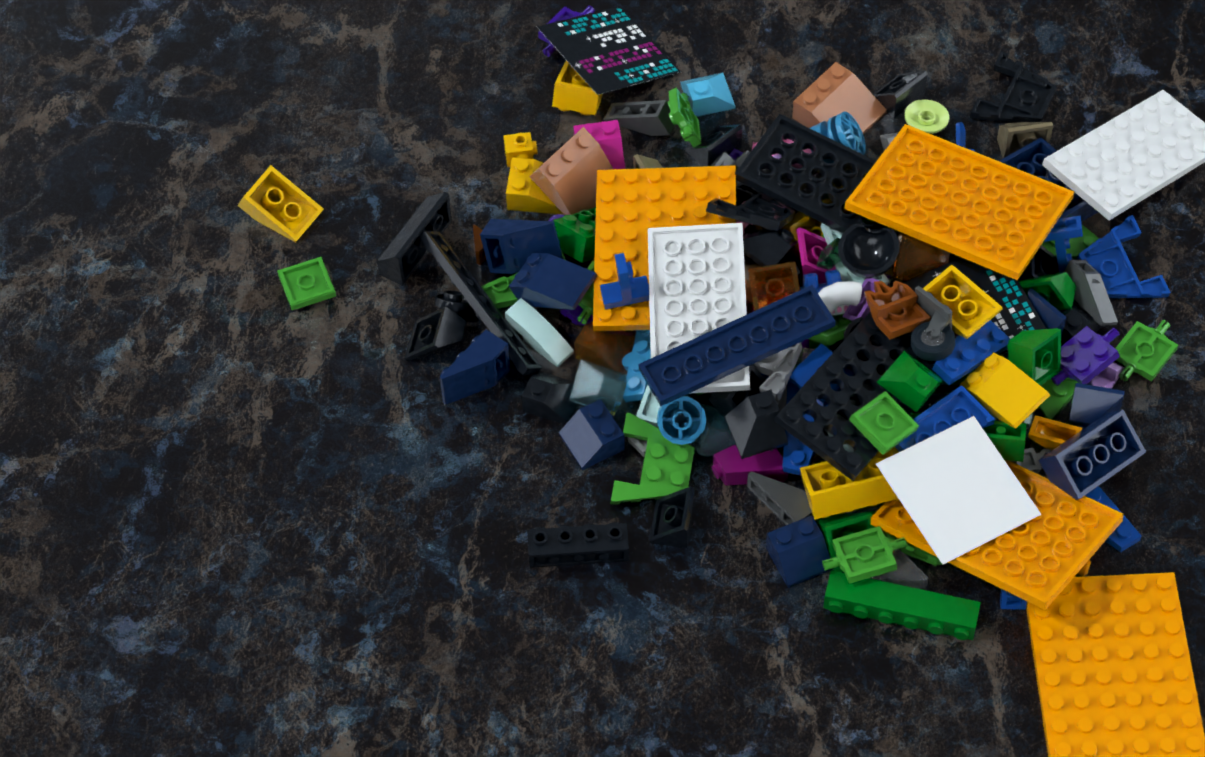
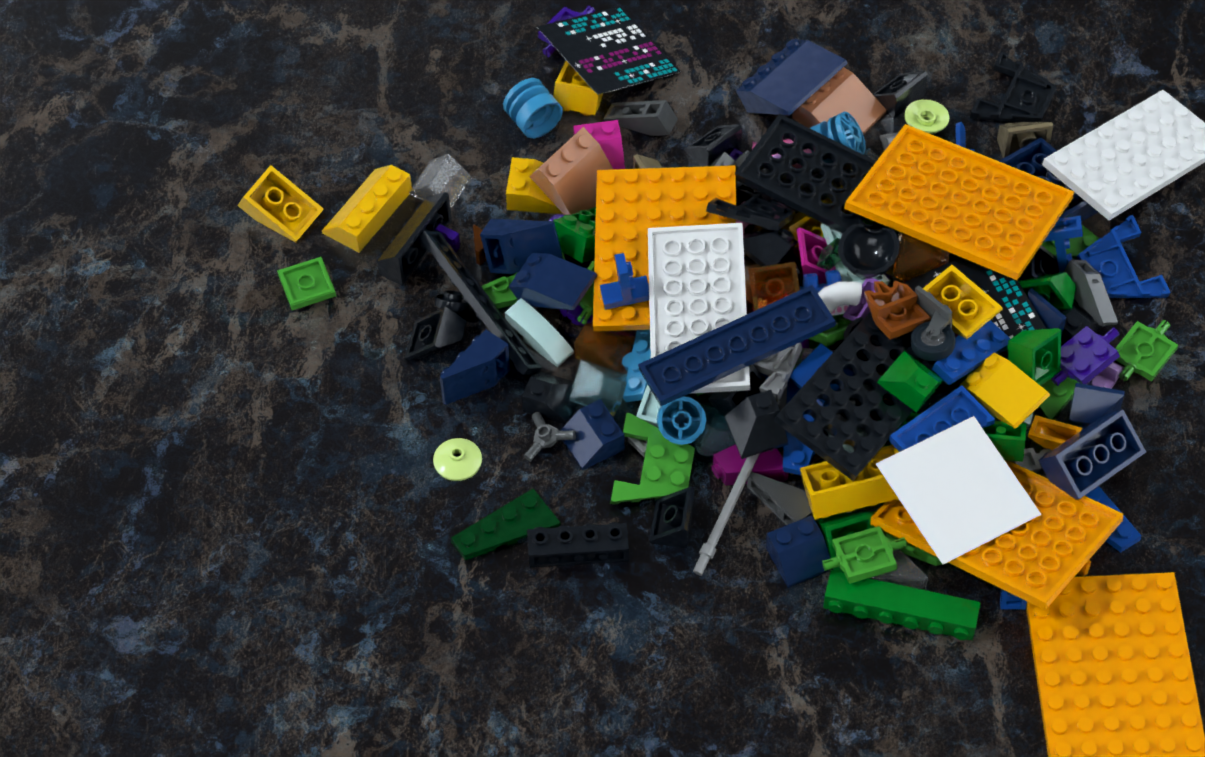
yellow brick [504,132,538,167] -> none
bright green plate [667,88,701,148] -> none
medium azure slope [681,73,735,117] -> none
bright green plate [849,391,919,455] -> none
none -> yellow slope [322,165,412,253]
none -> clear slope [409,154,471,208]
none -> yellowish green dish [433,438,482,481]
none -> dark purple tile [435,224,460,252]
none -> dark green wing [451,489,561,560]
none -> dark azure wheel [503,78,563,138]
none -> dark grey piece [524,412,576,462]
none -> light grey bar [693,454,759,576]
none -> dark blue slope [736,39,848,115]

